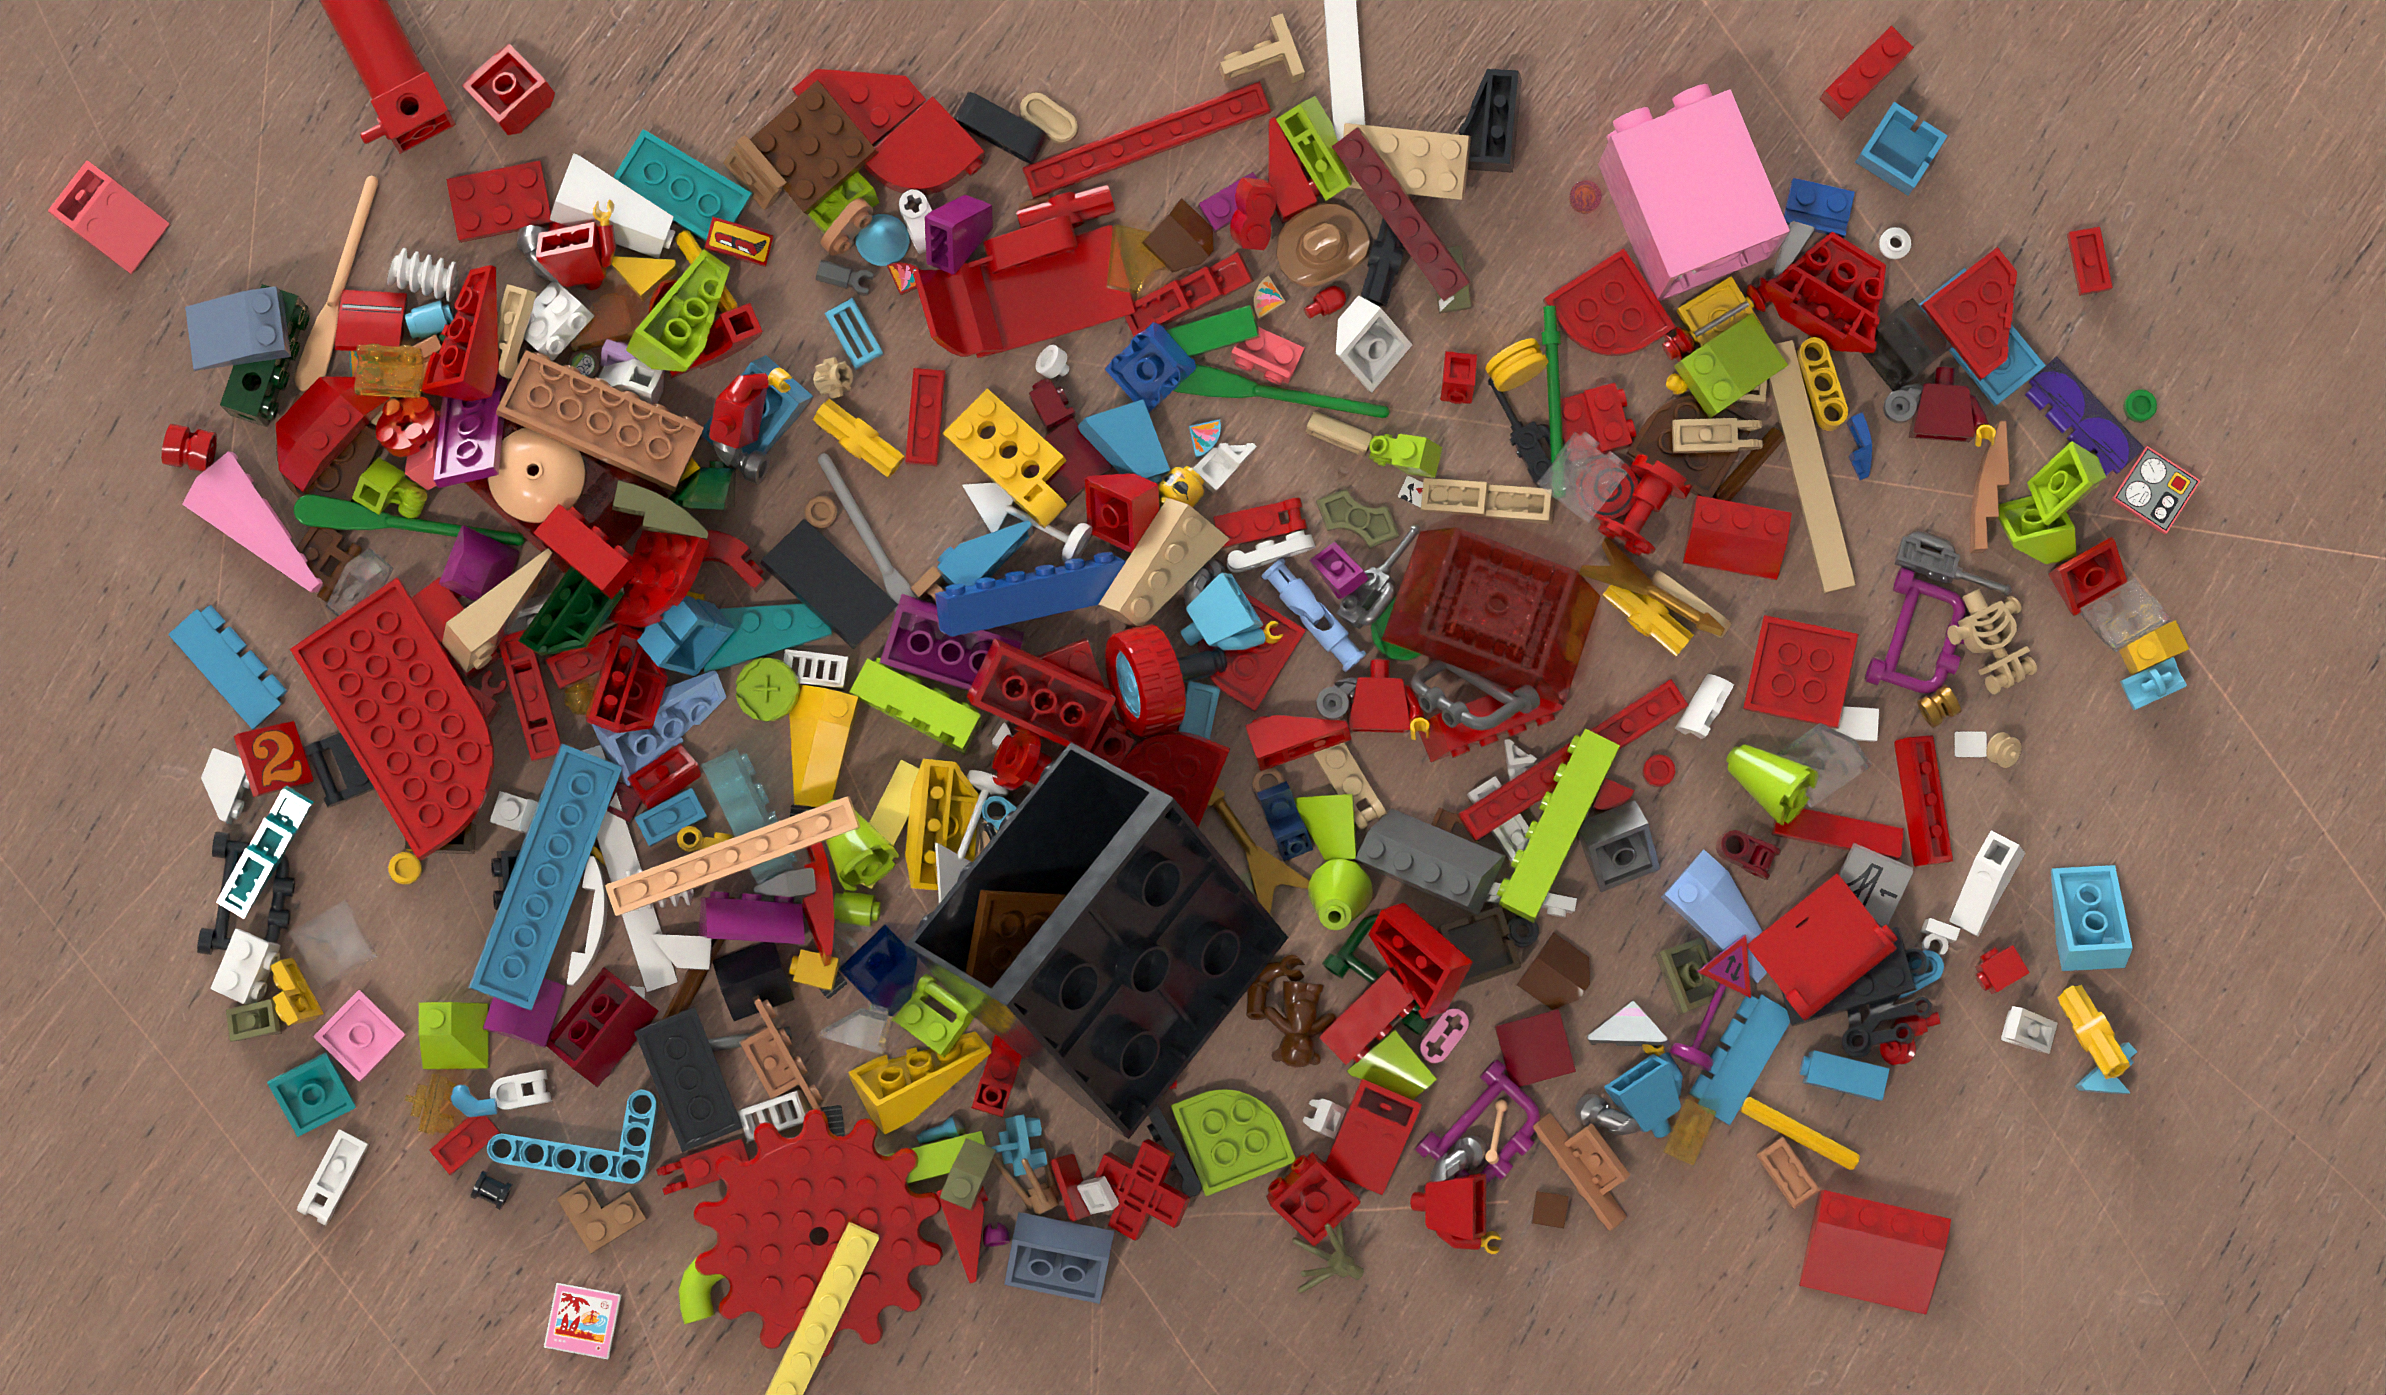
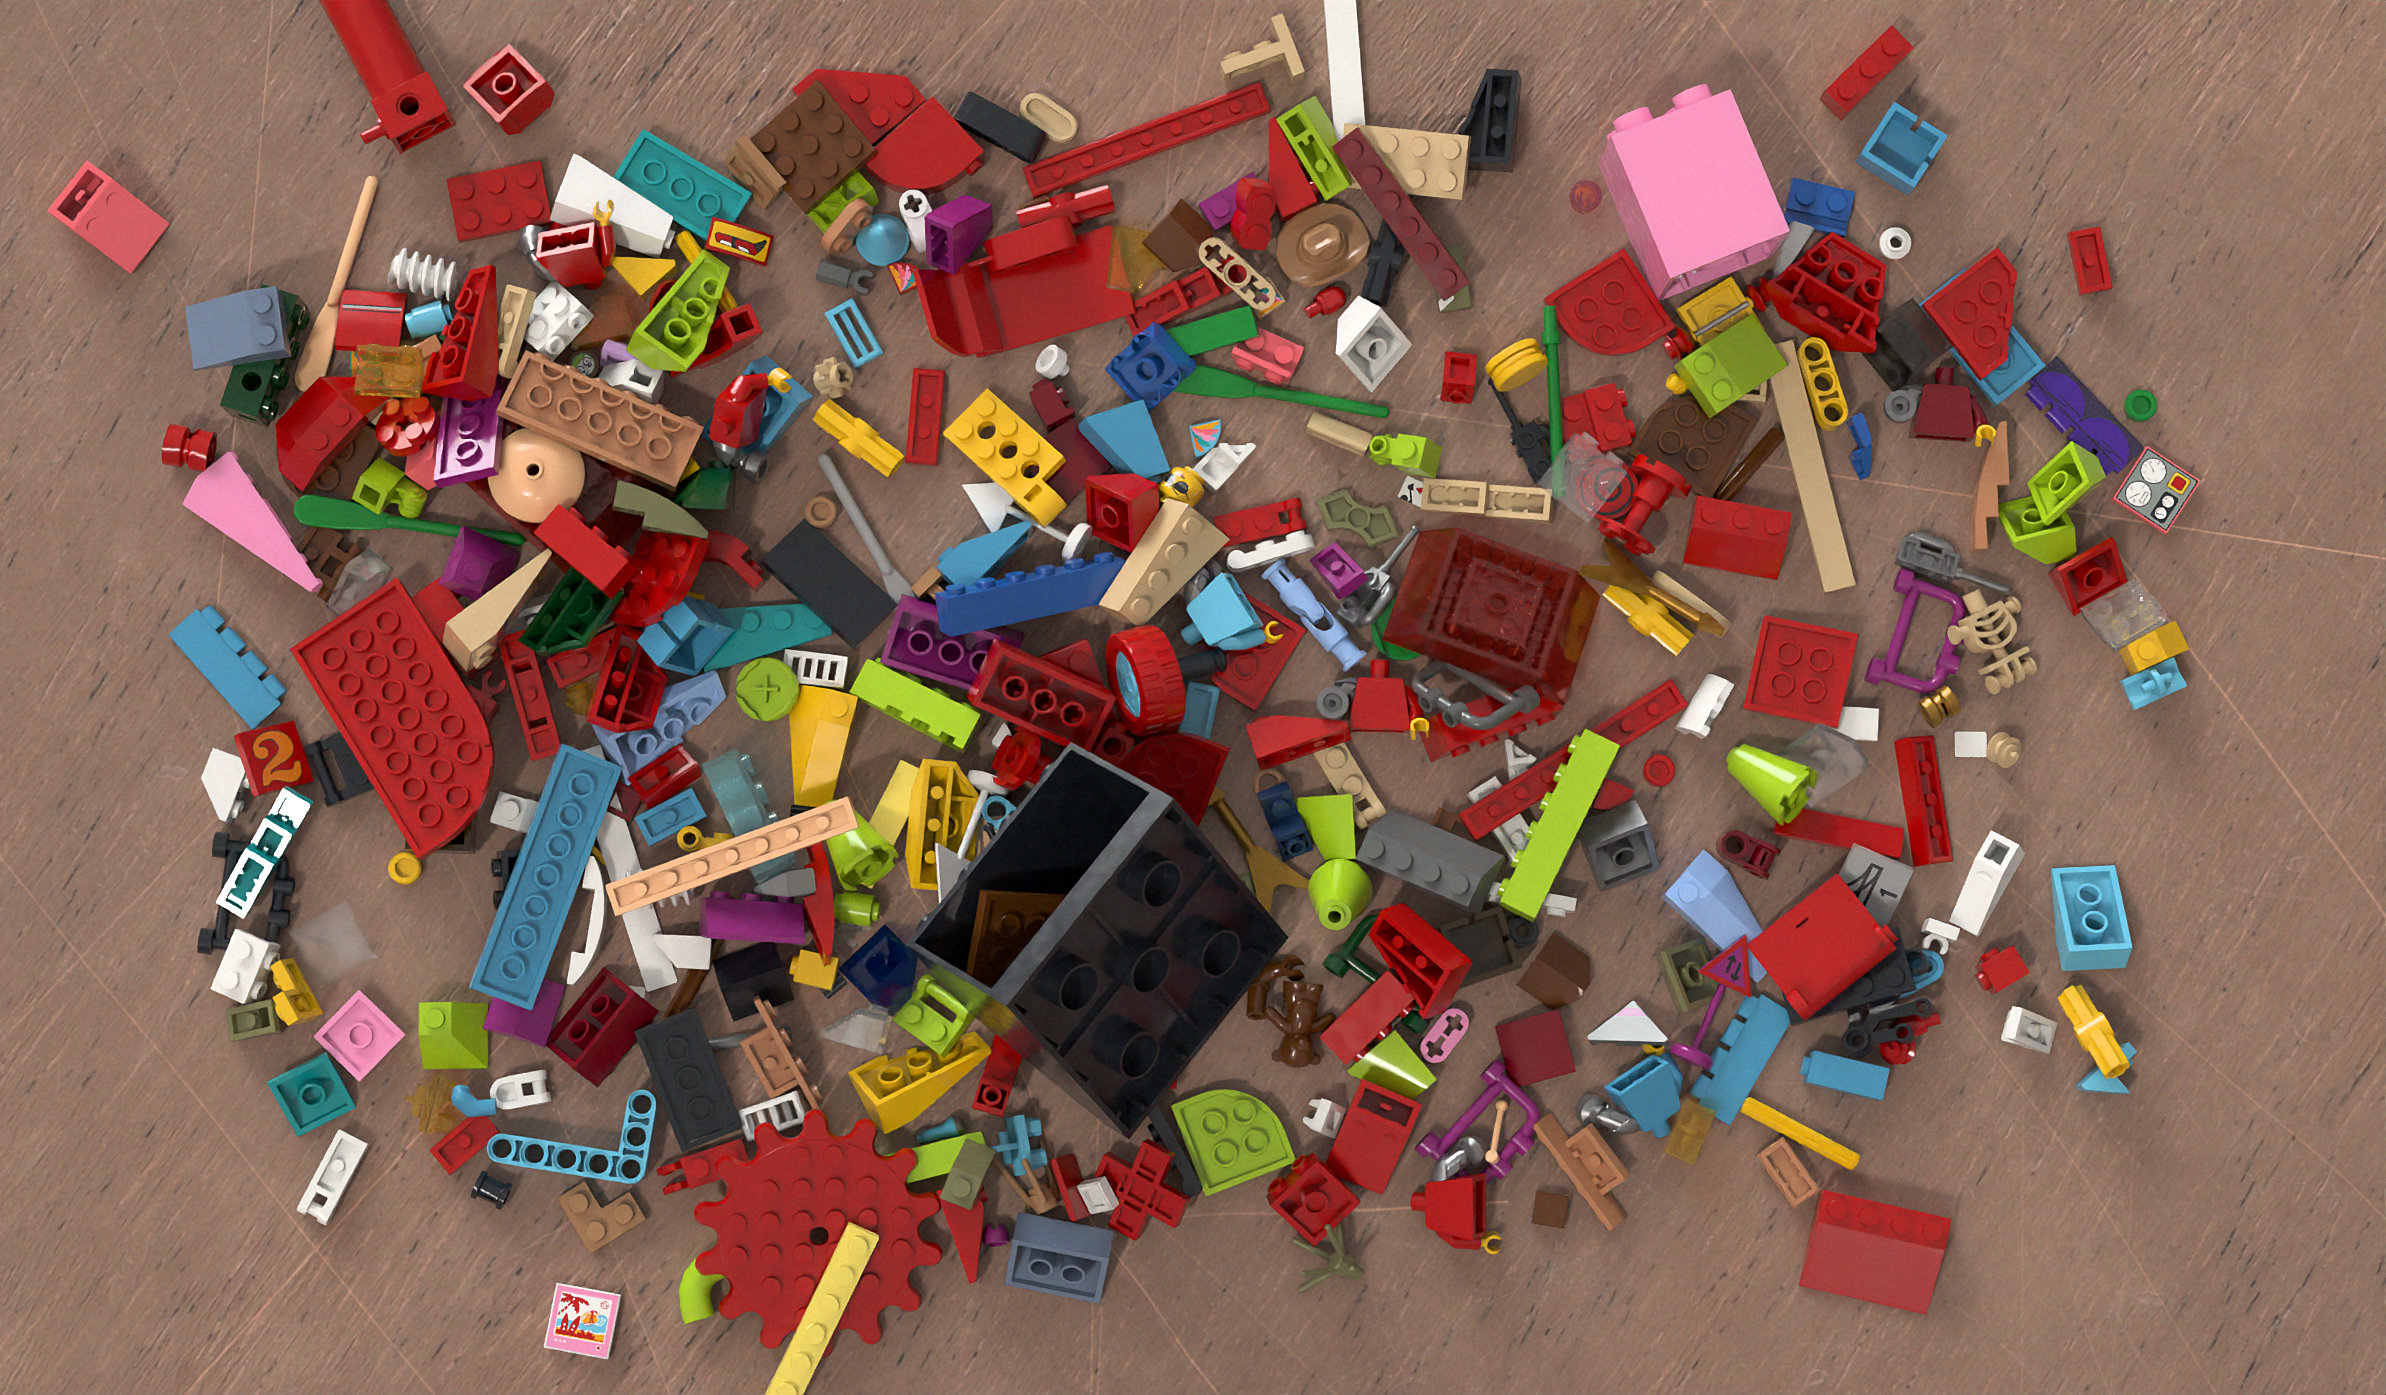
black sticker [820,1105,845,1136] -> none
tan hinge [1672,418,1763,453] -> none
none -> tan beam [1199,237,1276,310]

